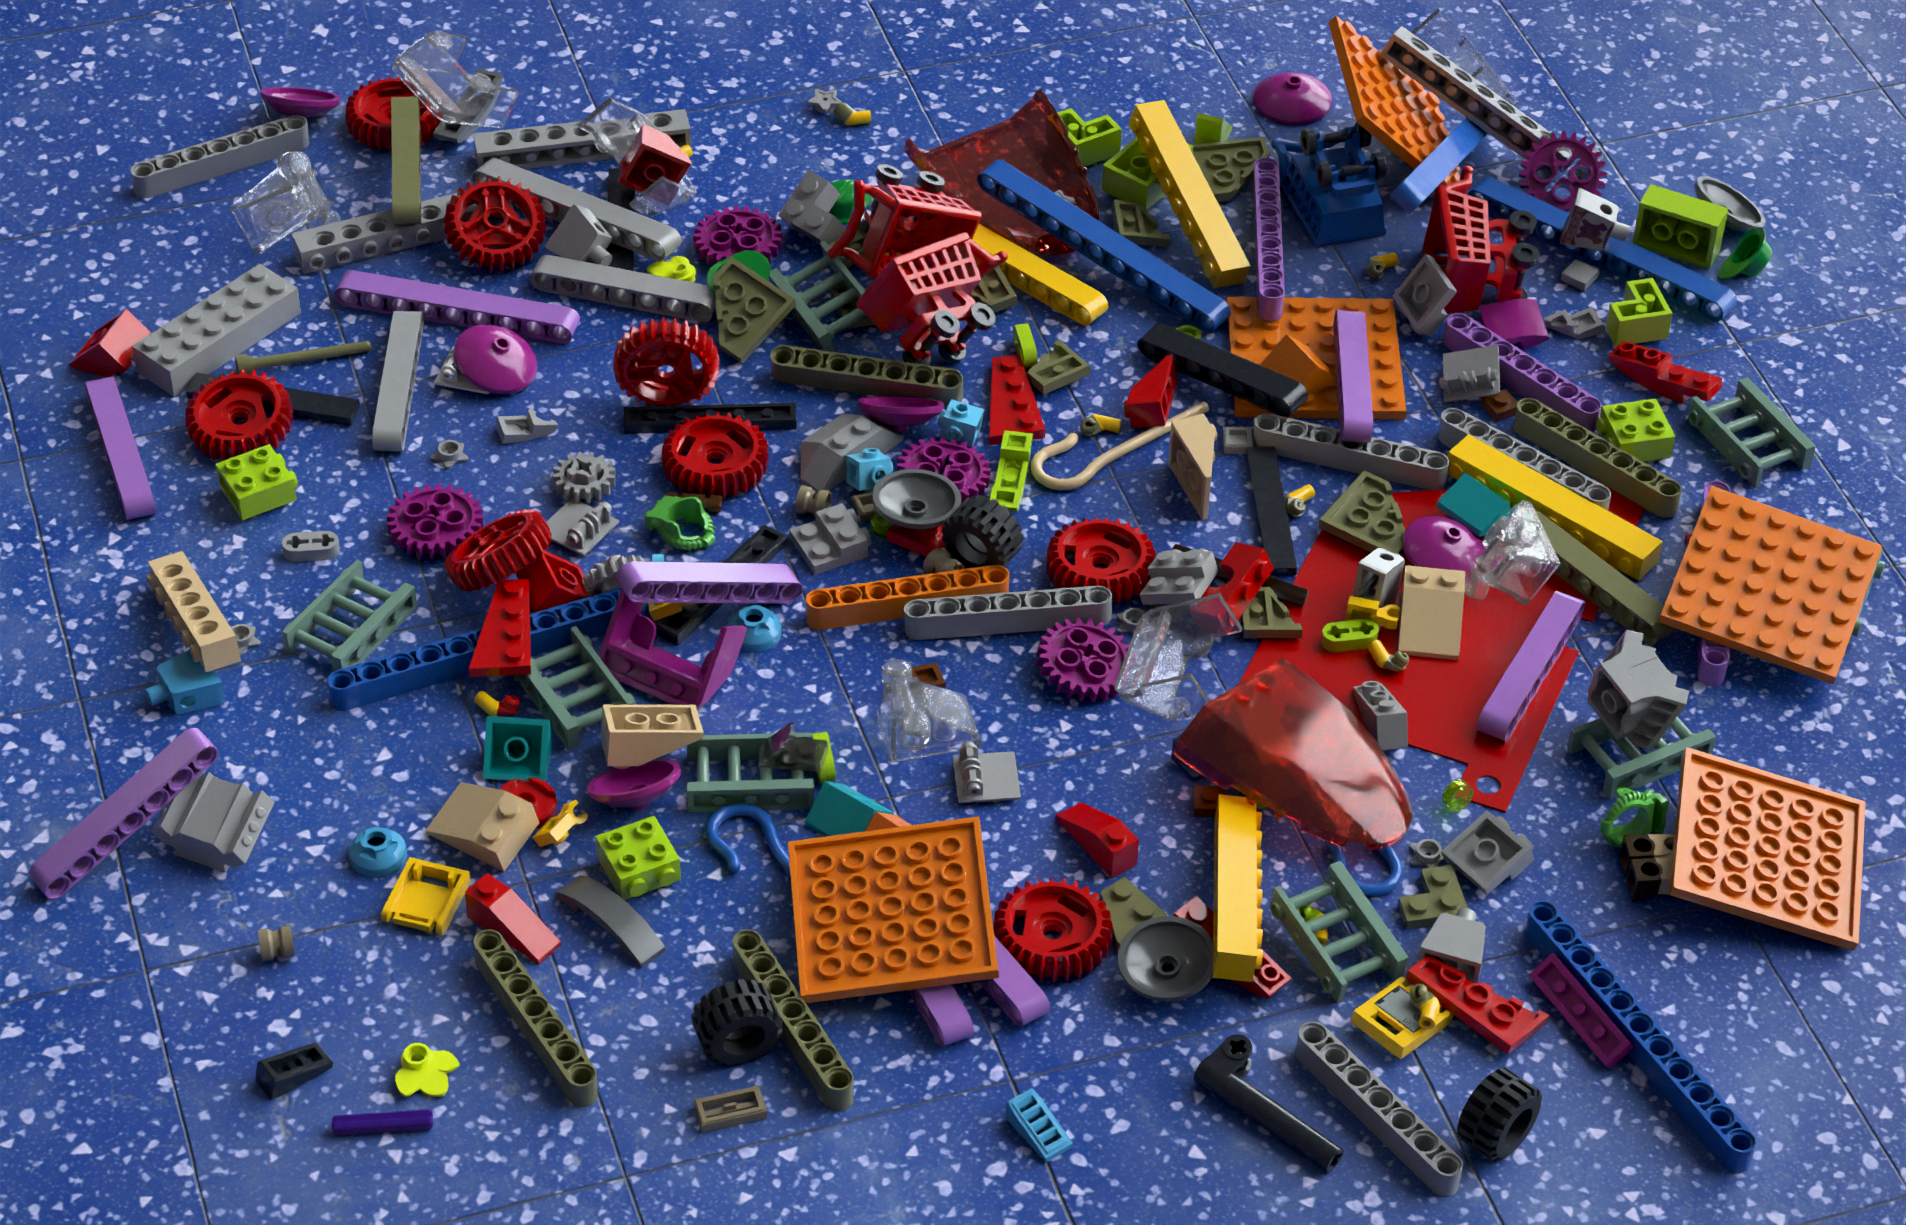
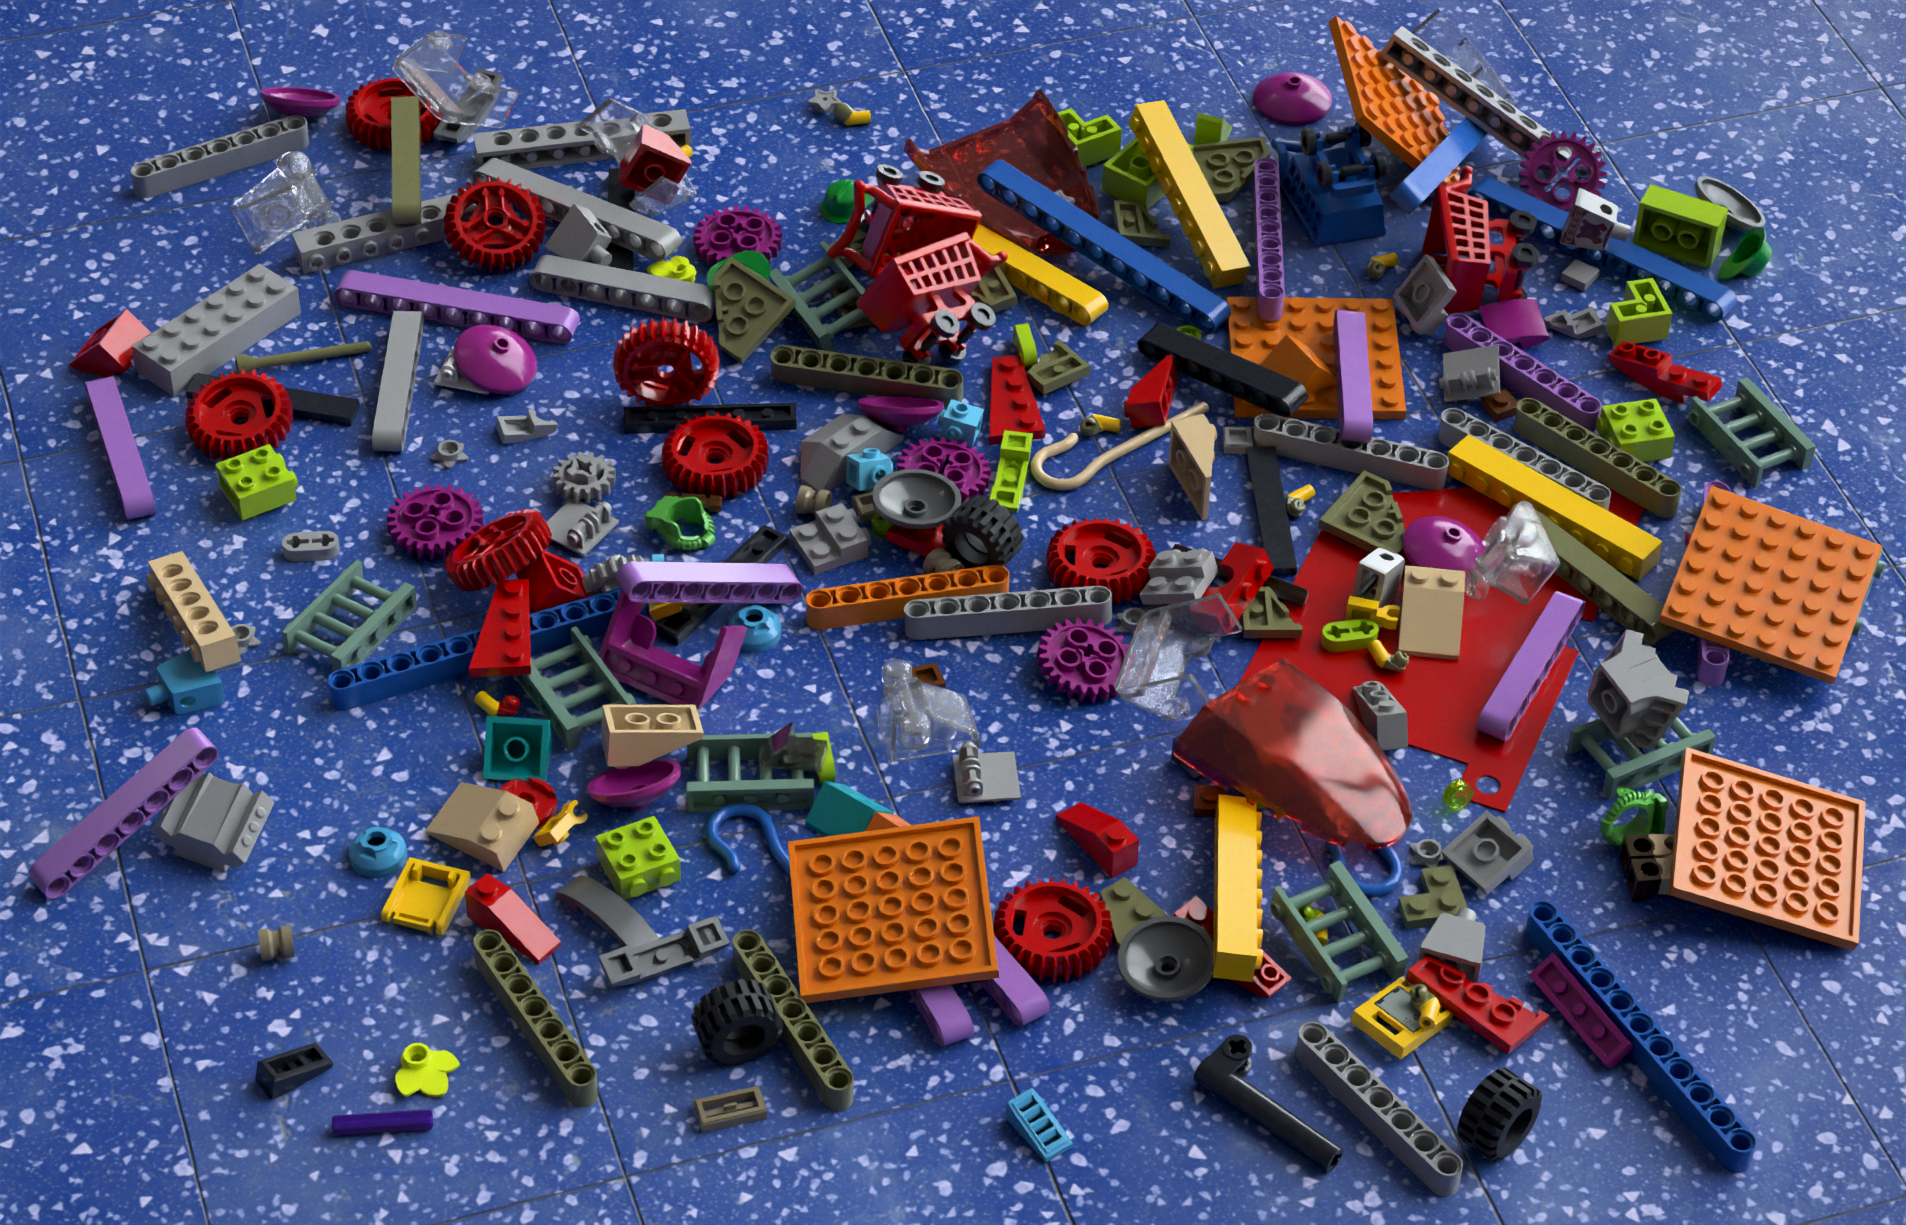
light grey brick [778,170,846,245] -> none
teal slope [1436,473,1514,537] -> none
none -> dark grey slope [598,915,730,987]

